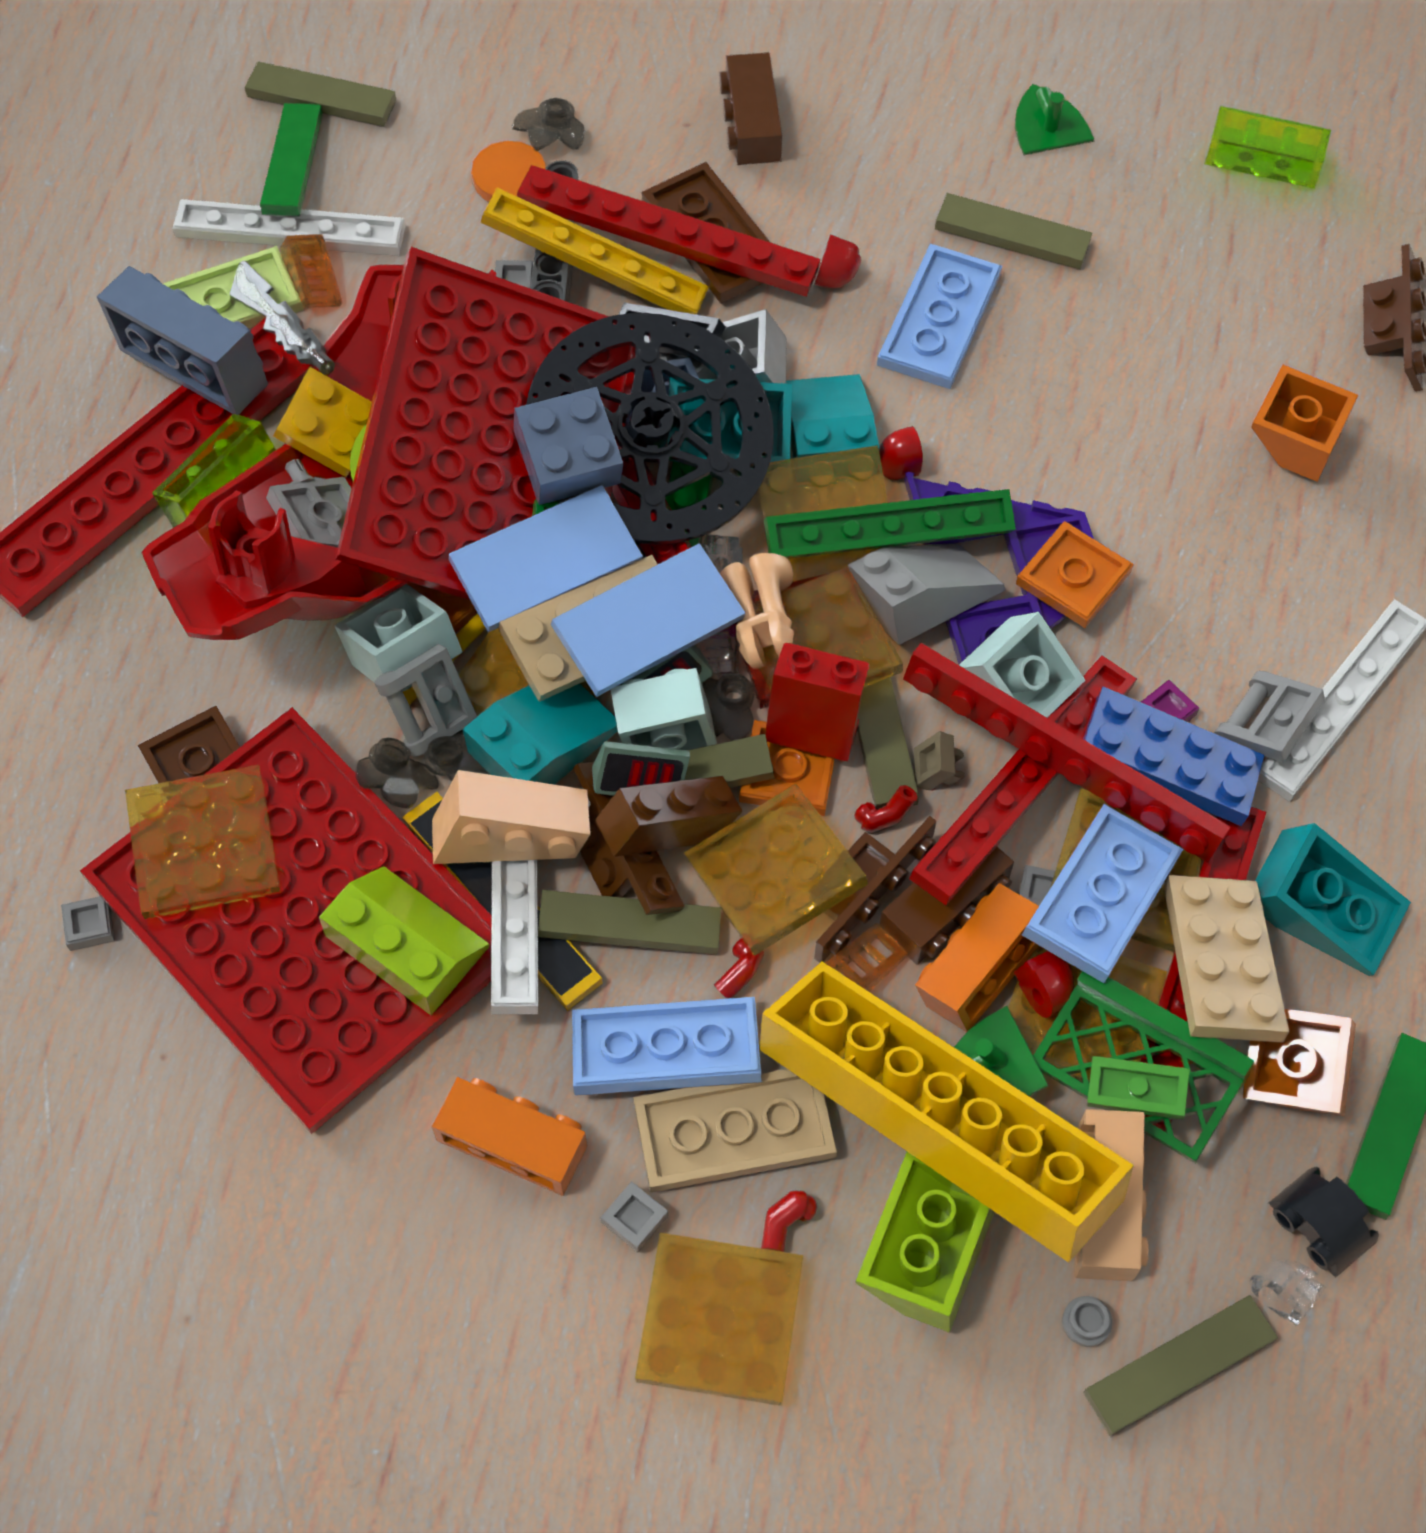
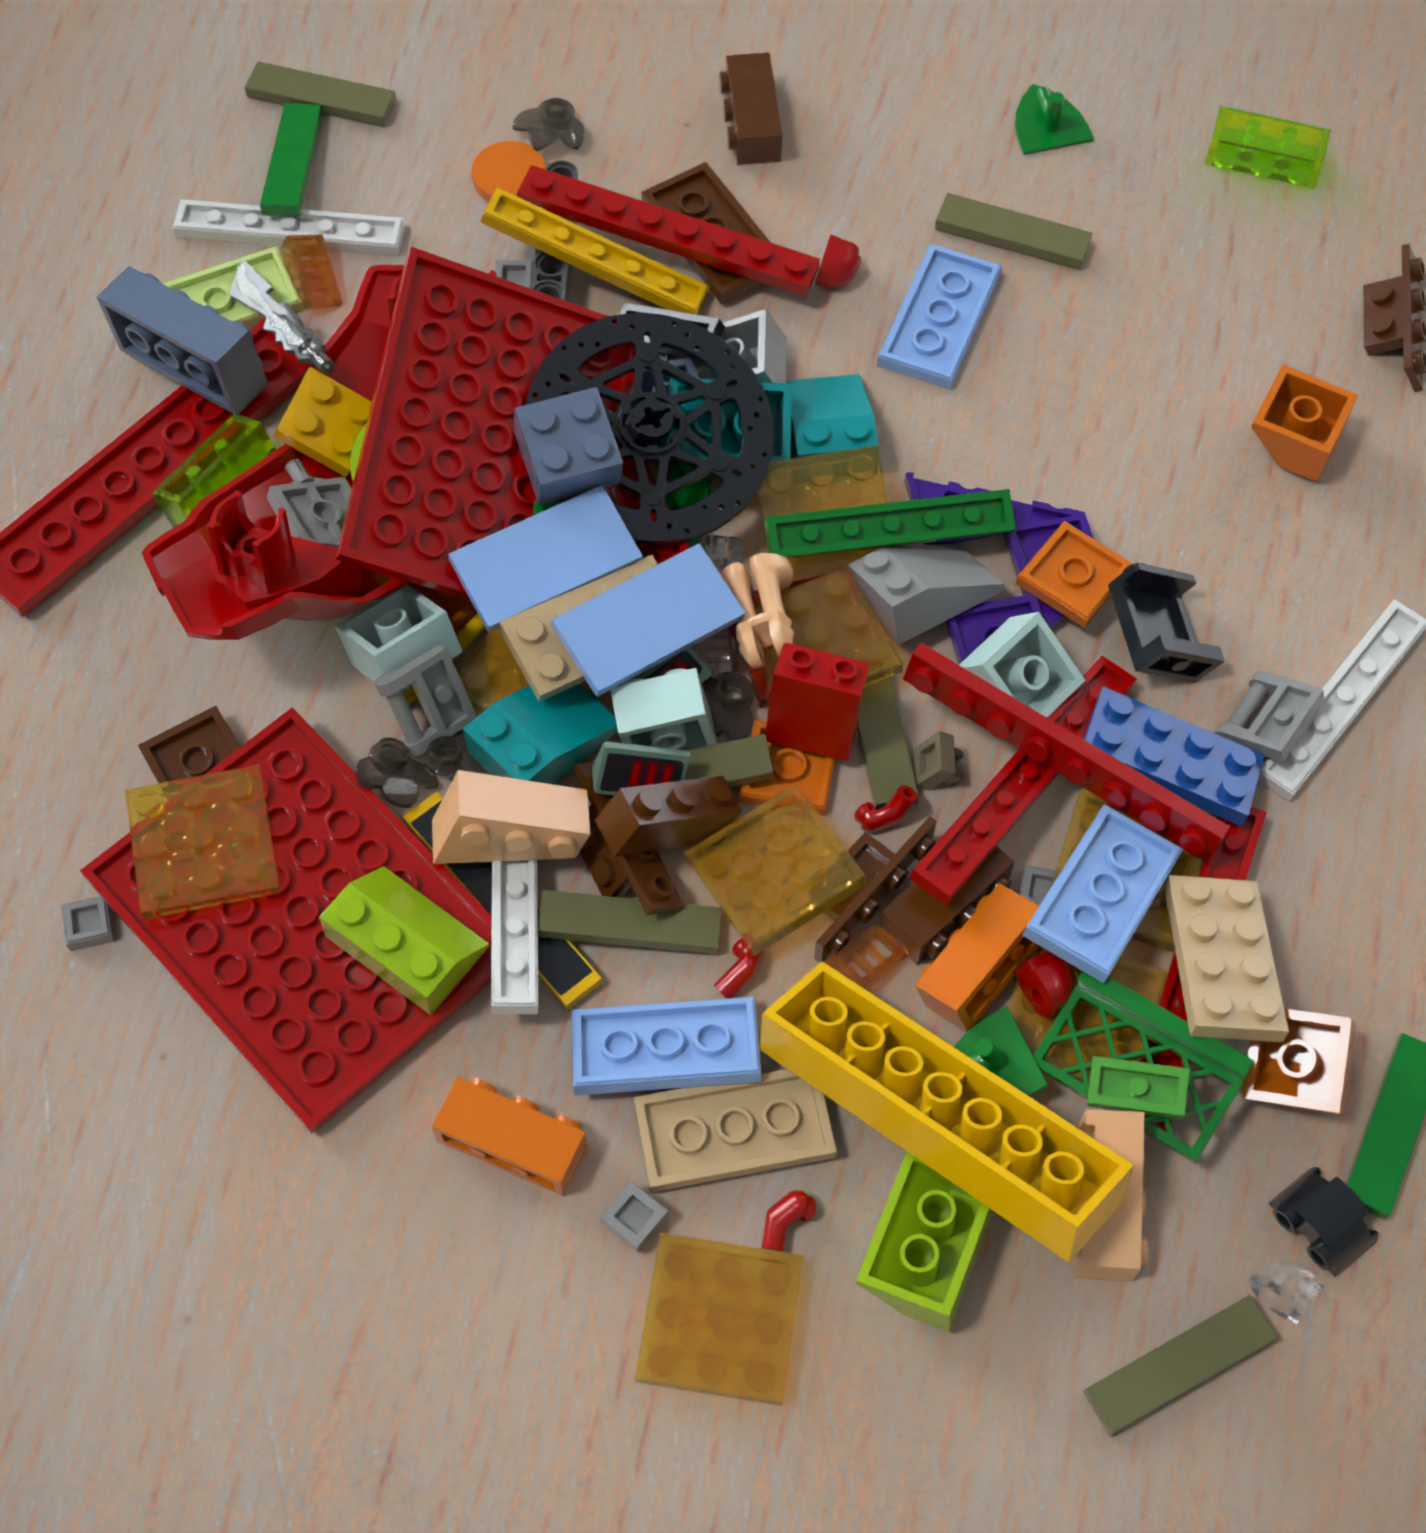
red piece [877,426,923,480] -> none
light grey plate [1062,1296,1112,1347] -> none
magenta tile [1141,680,1199,722] -> none
teal slope [1255,823,1411,976] -> none
none -> black panel [1108,563,1225,683]

